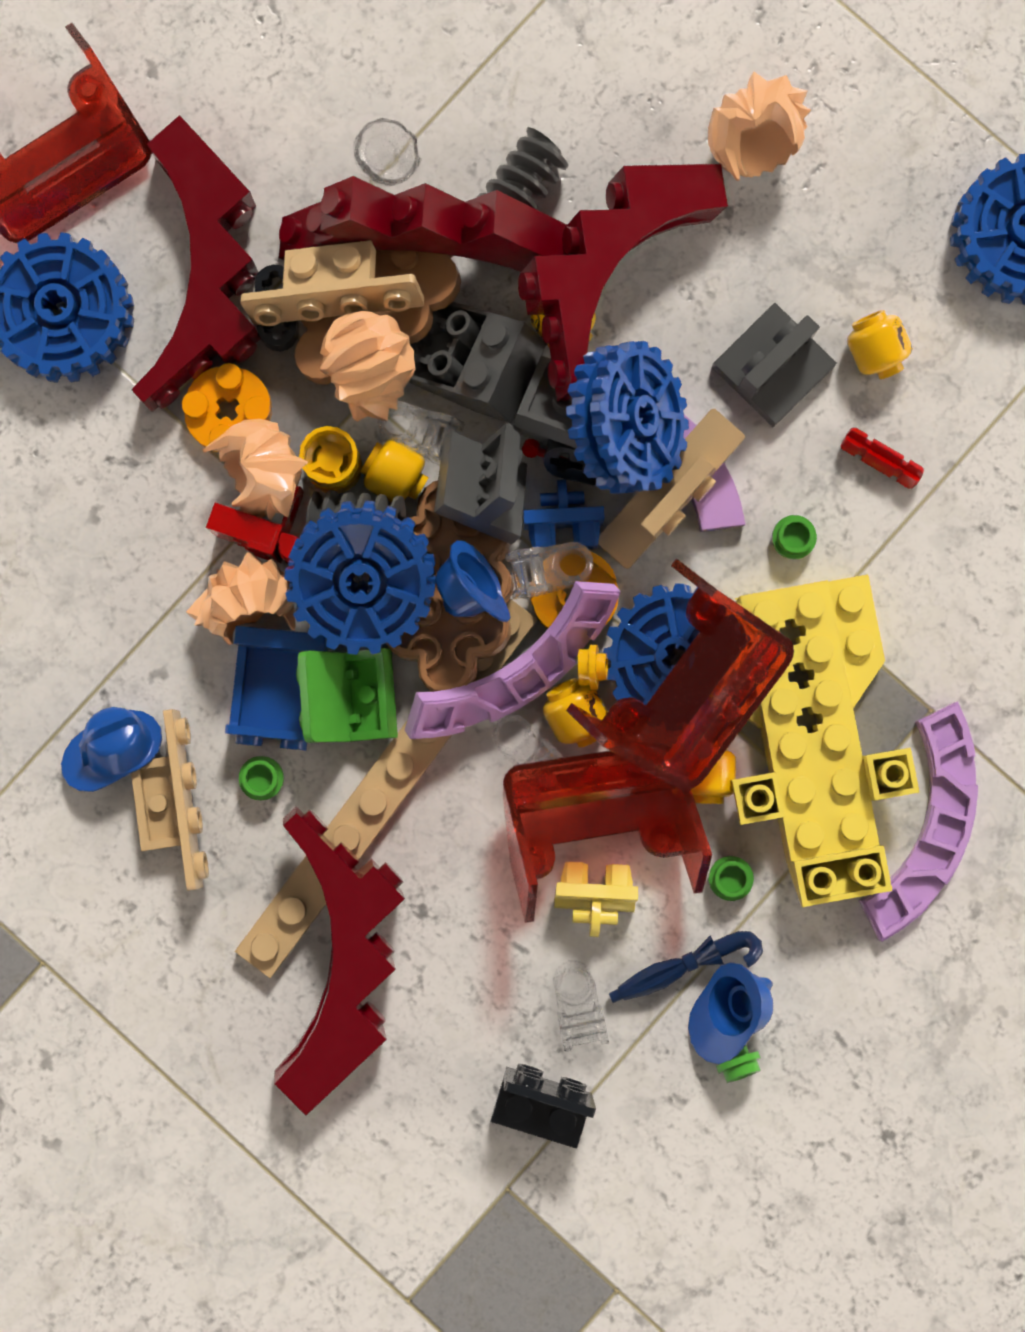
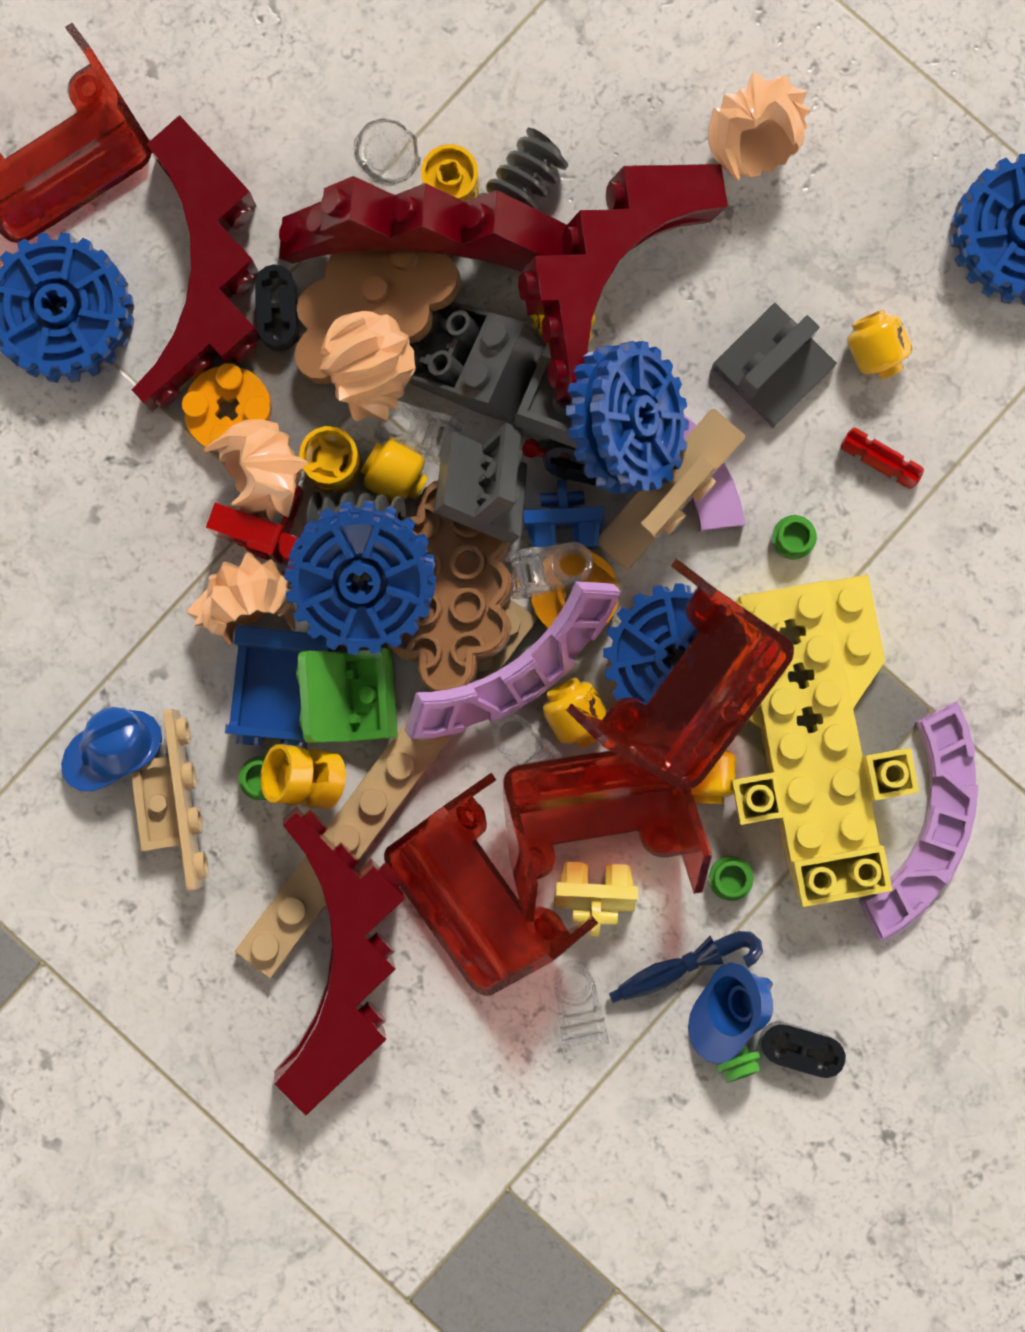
tan bracket [241,240,424,326] -> none
blue piece [435,540,511,622] -> none
black bracket [491,1063,596,1149] -> none
yellow plate [578,644,608,690] -> none
none -> yellow wheel [260,744,346,809]
none -> clear red windscreen [384,773,598,996]
none -> yellow wheel [421,144,479,202]
none -> black beam [759,1021,846,1078]

